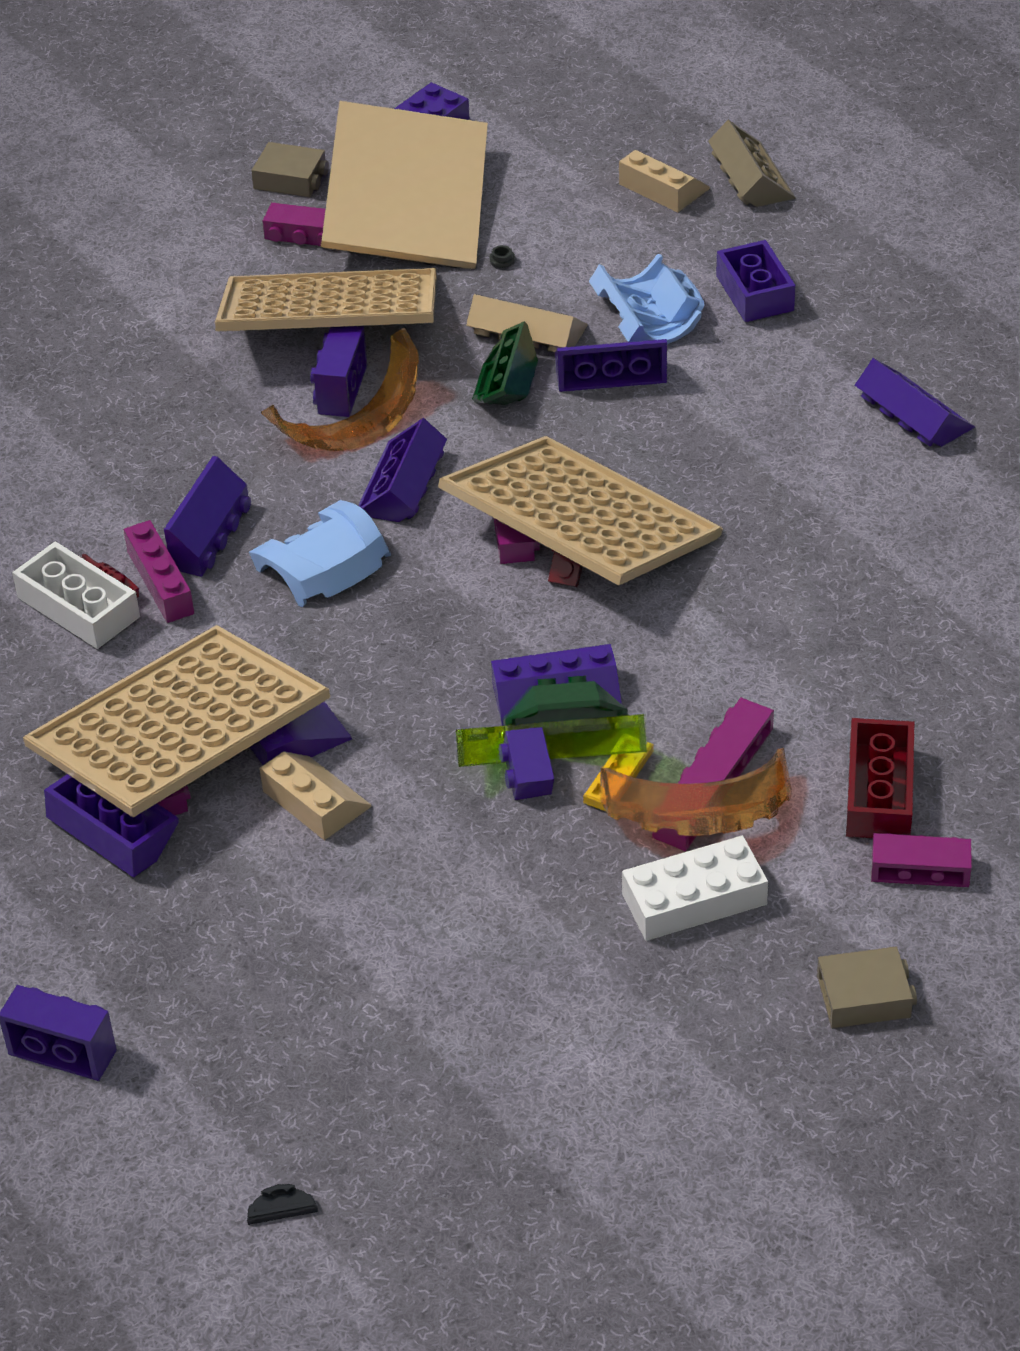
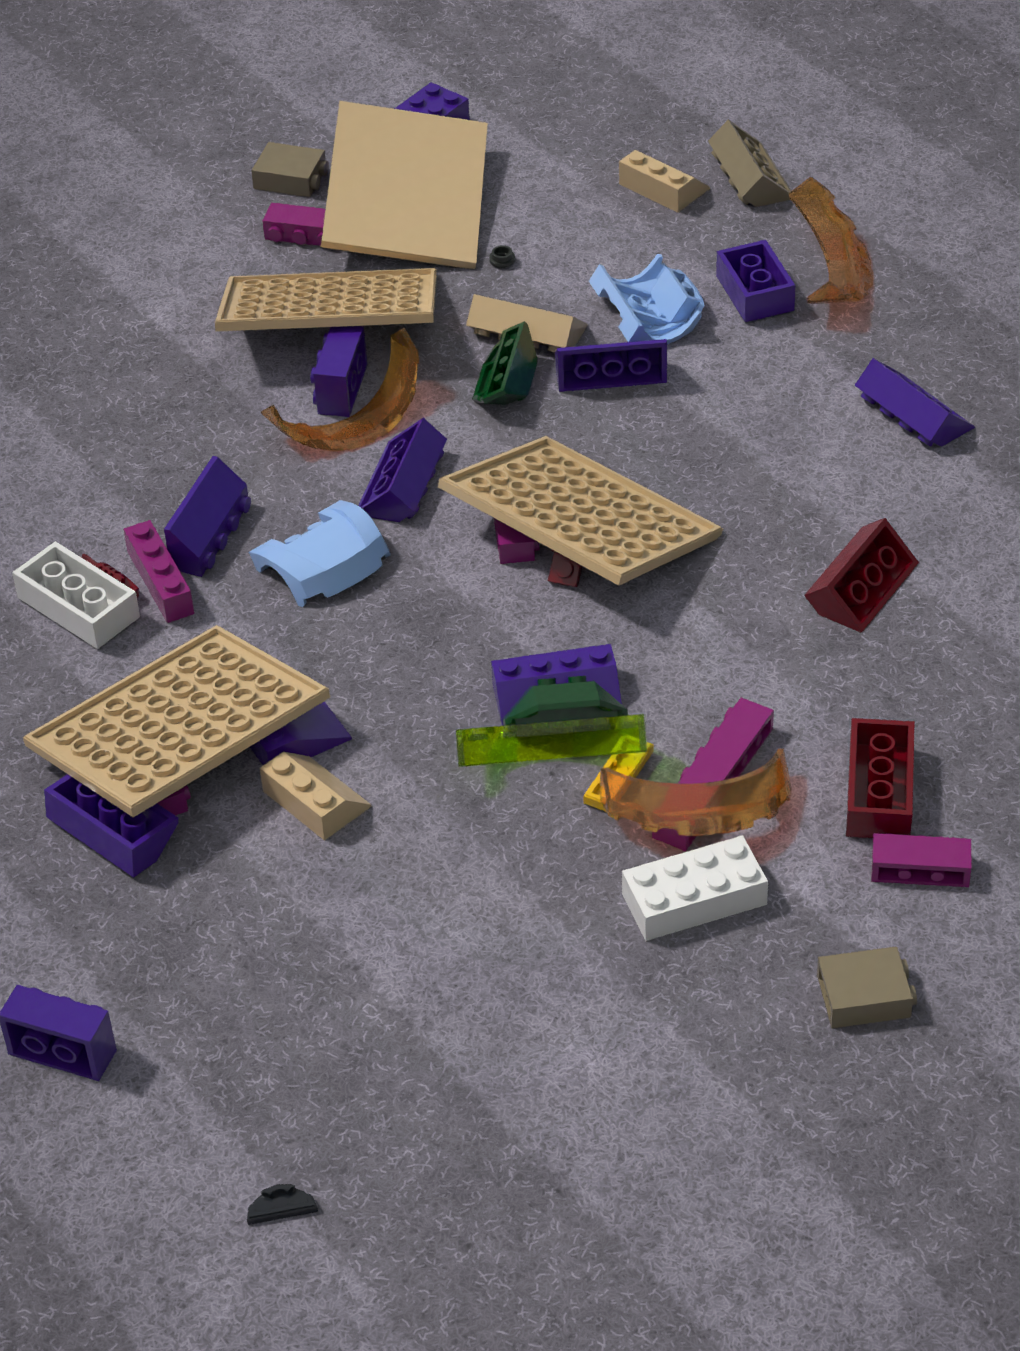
dark purple brick [499,727,554,800] -> none
none -> clear orange windscreen [789,177,873,304]
none -> dark red slope [804,518,919,633]

